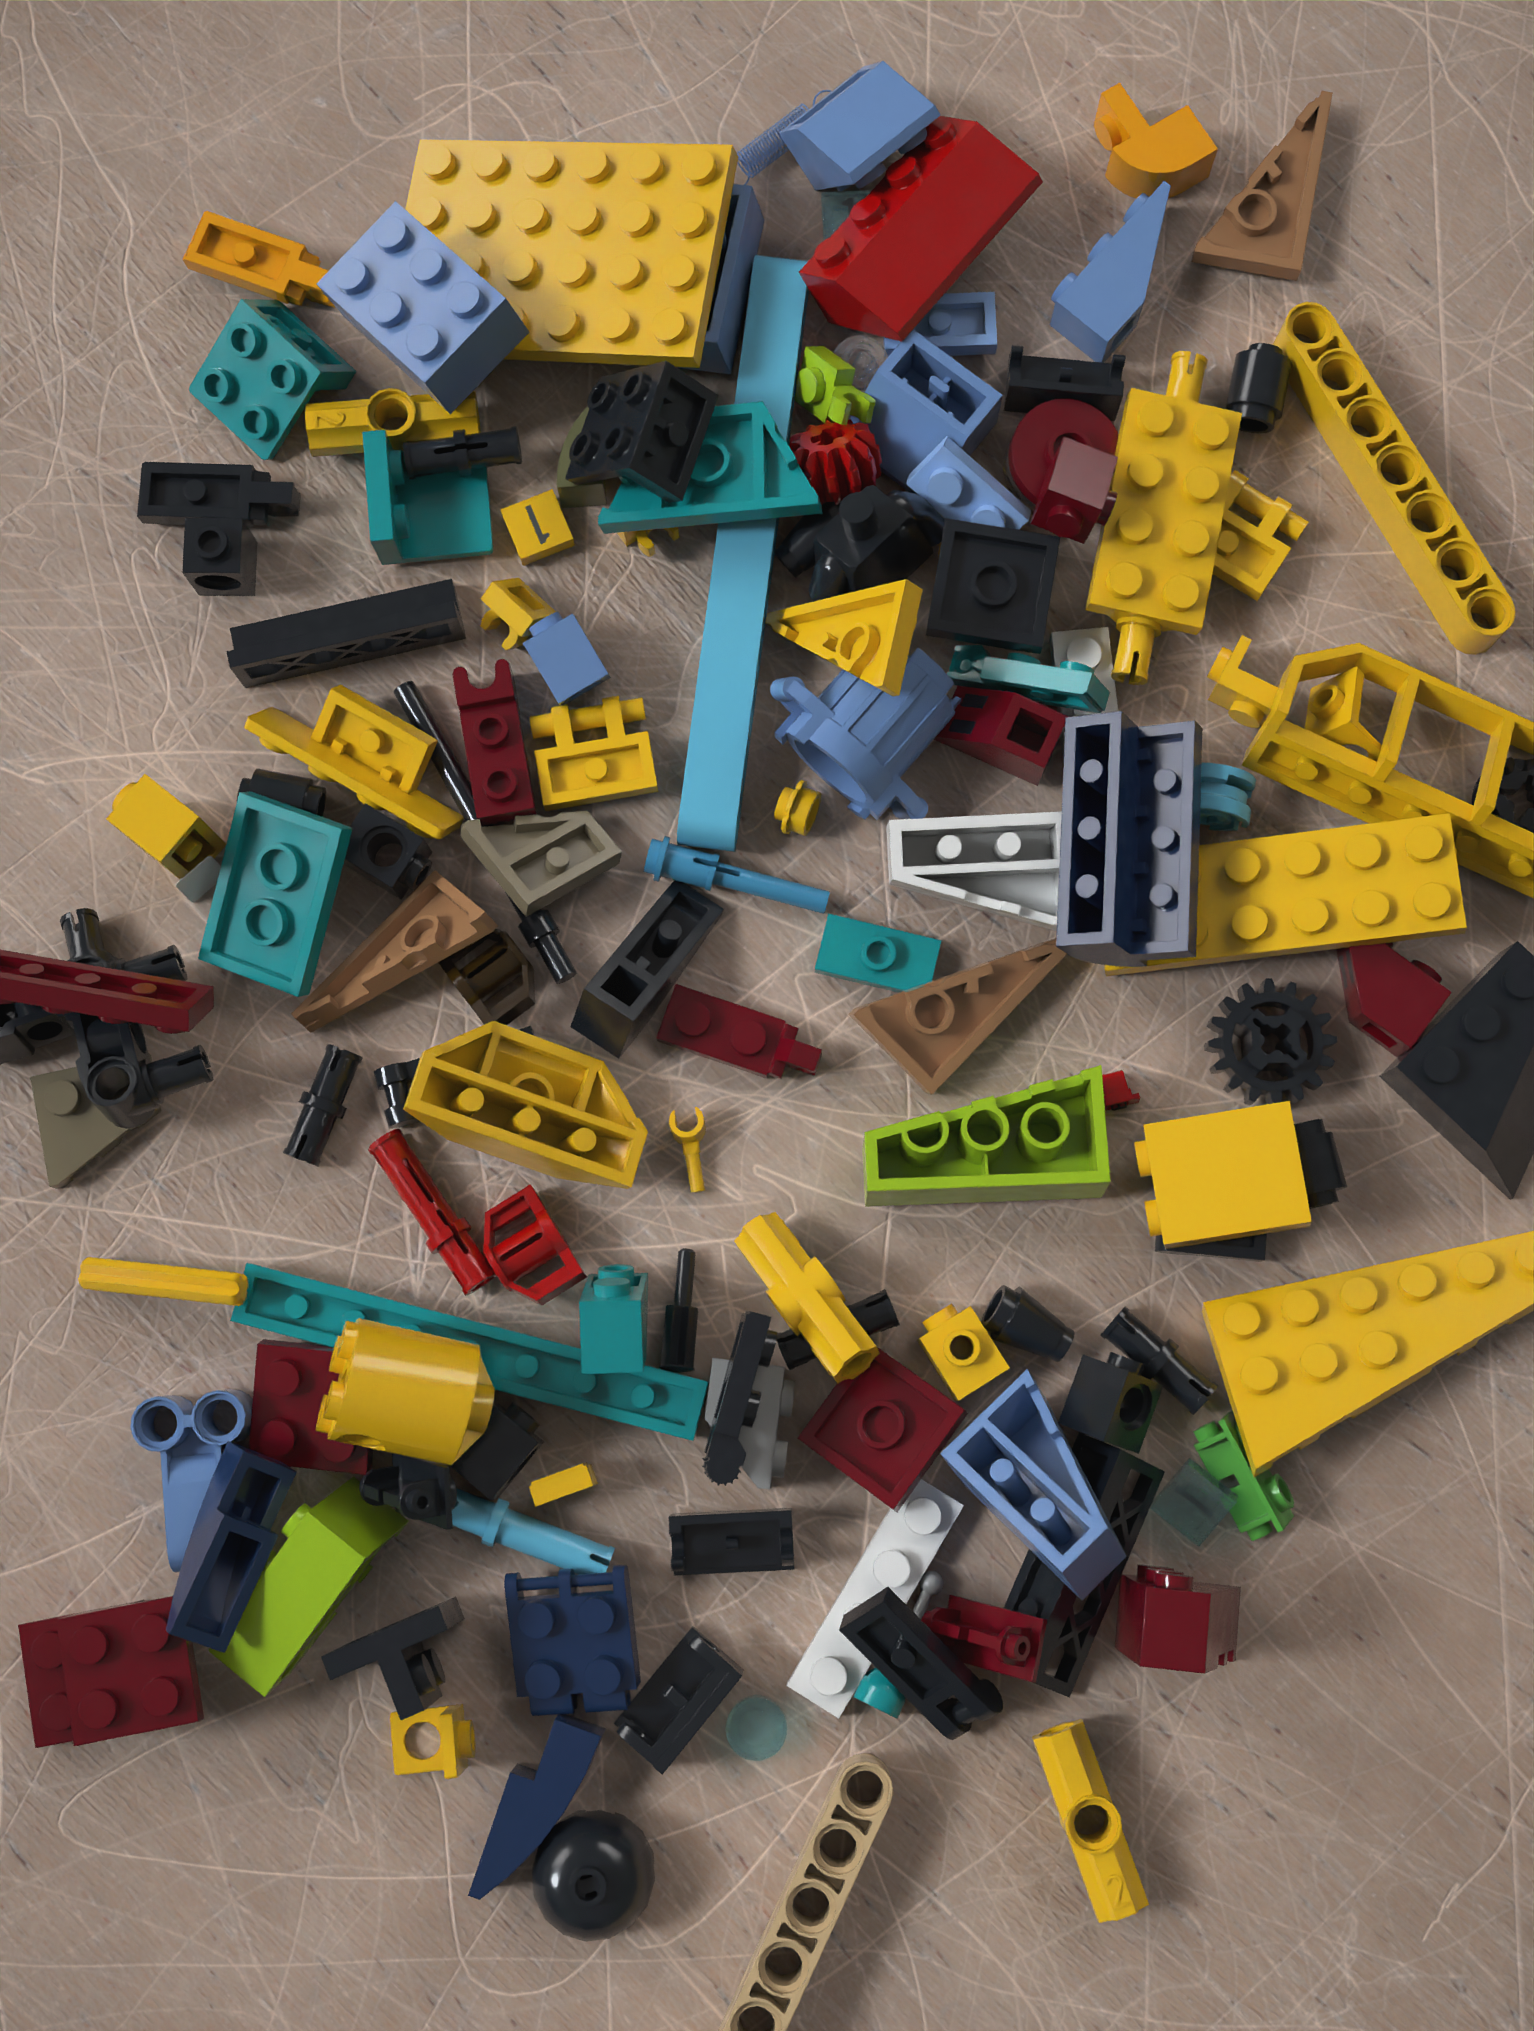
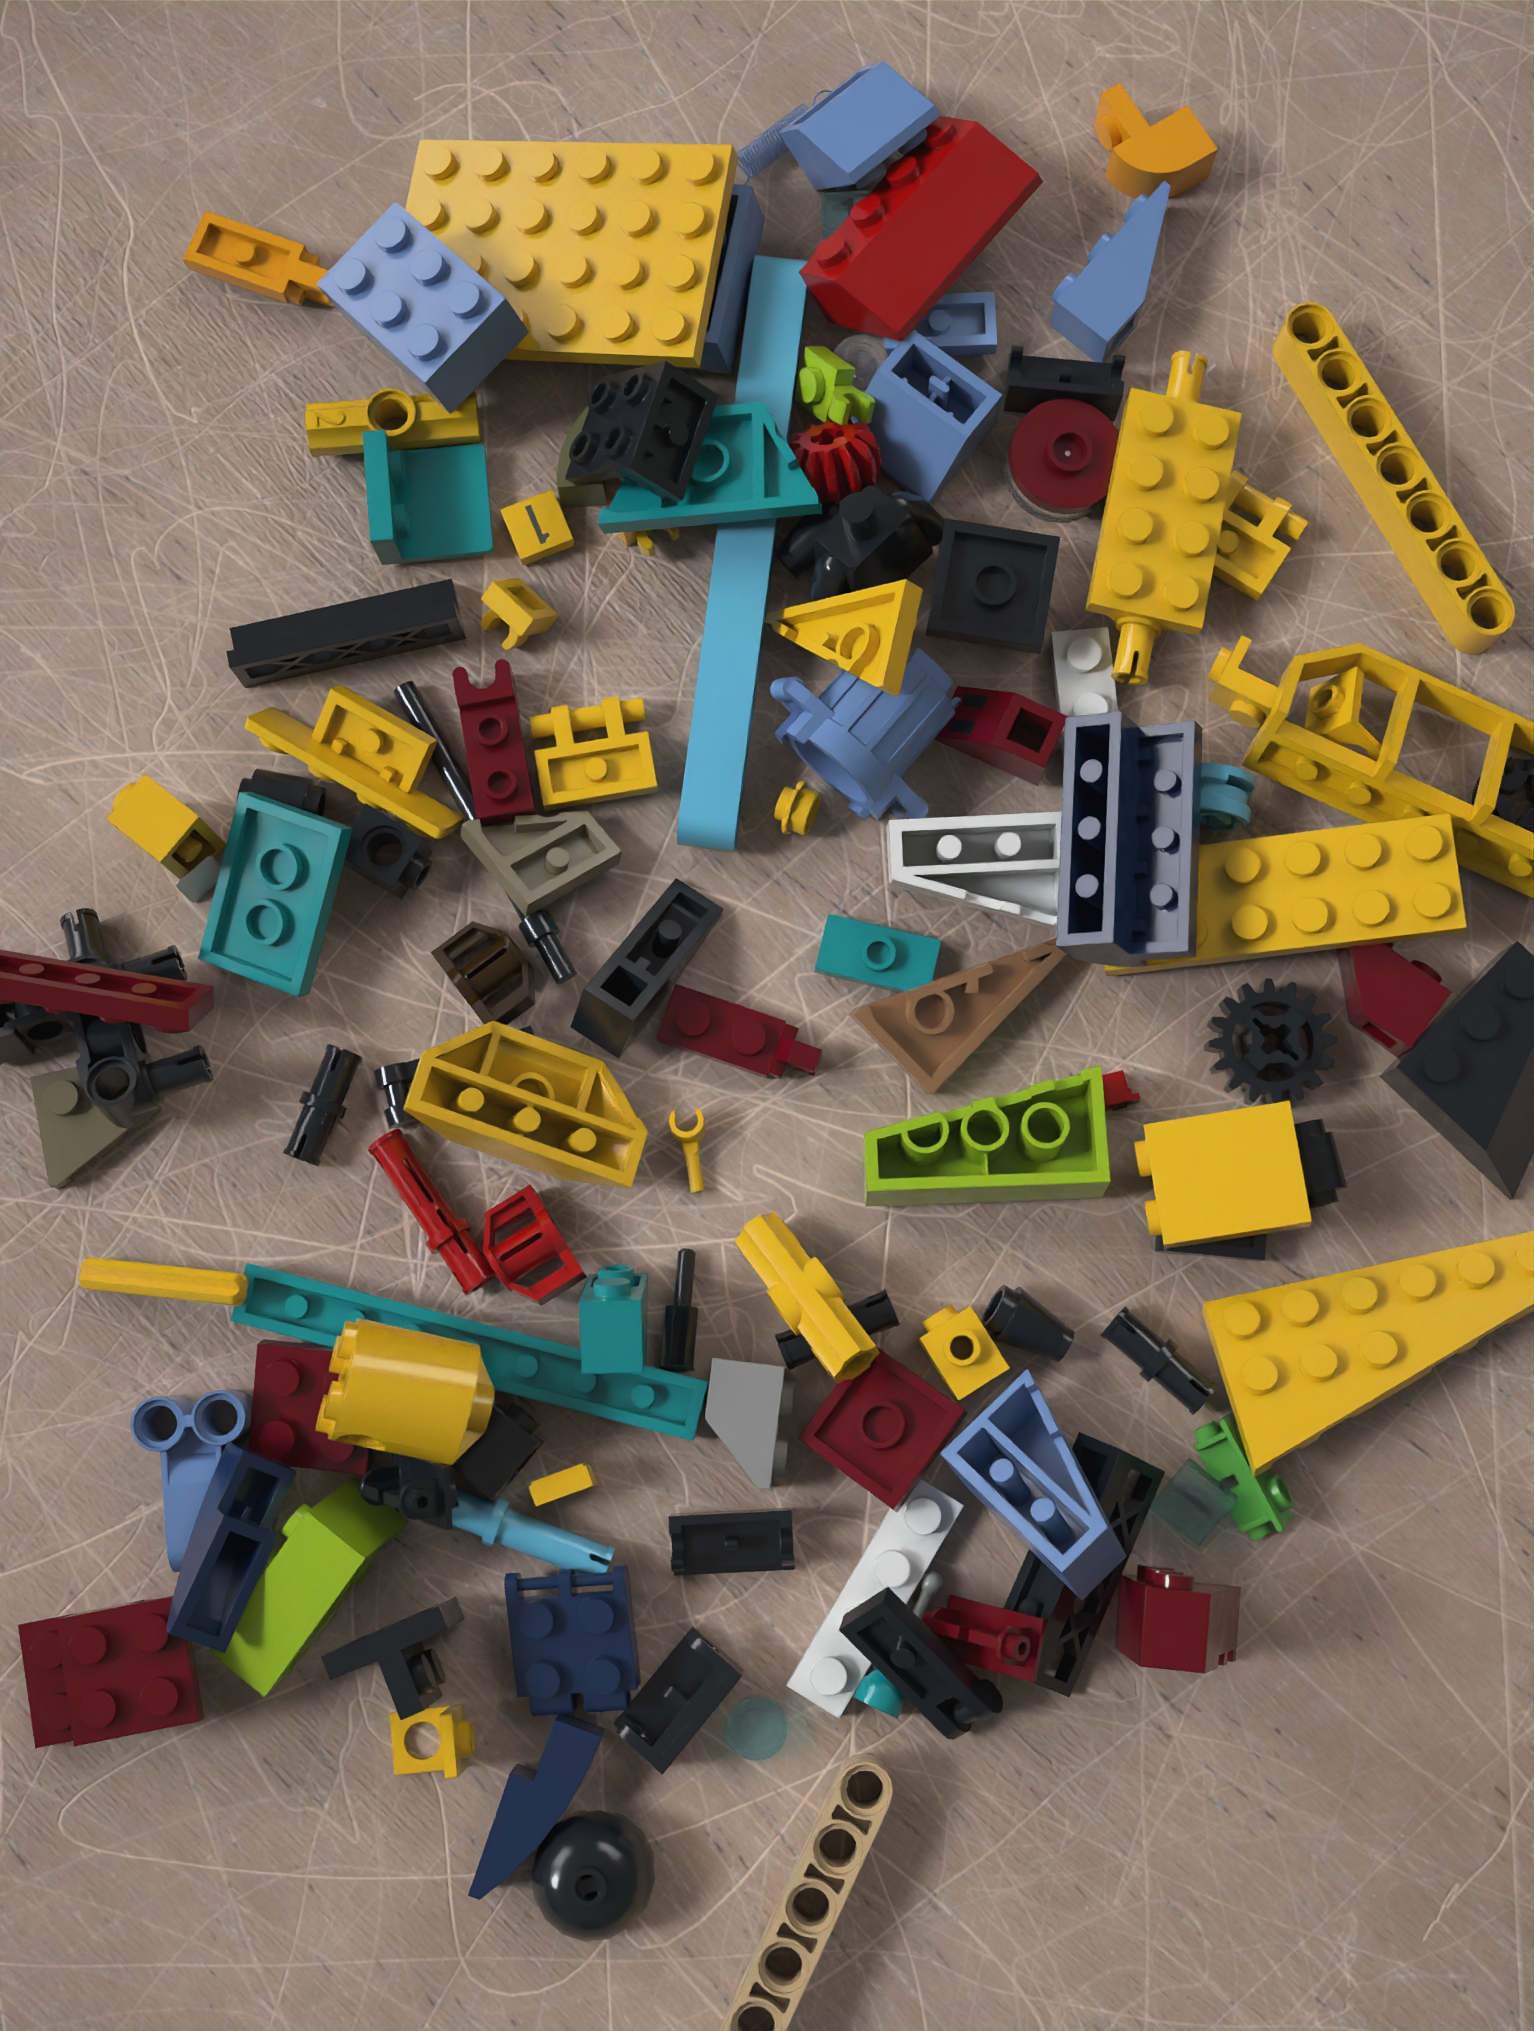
black hinge [137,462,301,527] -> none
black brick [182,518,258,596] -> none
teal bracket [189,299,357,460] -> none
medium nougat wing [291,870,498,1033] -> none
black pin [403,426,522,479] -> none
medium blue brick [523,612,611,705] -> none
dark azure pin [644,836,830,914] -> none
black hinge [702,1311,778,1486] -> none
light blue plate [906,436,1031,530] -> none
teal hinge [947,645,1110,713] -> none
dark red brick [1030,437,1118,544] -> none
yellow piece [1032,1719,1149,1923] -> none
black brick [1058,1352,1164,1454] -> none
medium nougat wing [1191,91,1333,281] -> none
black brick [1226,343,1292,434] -> none

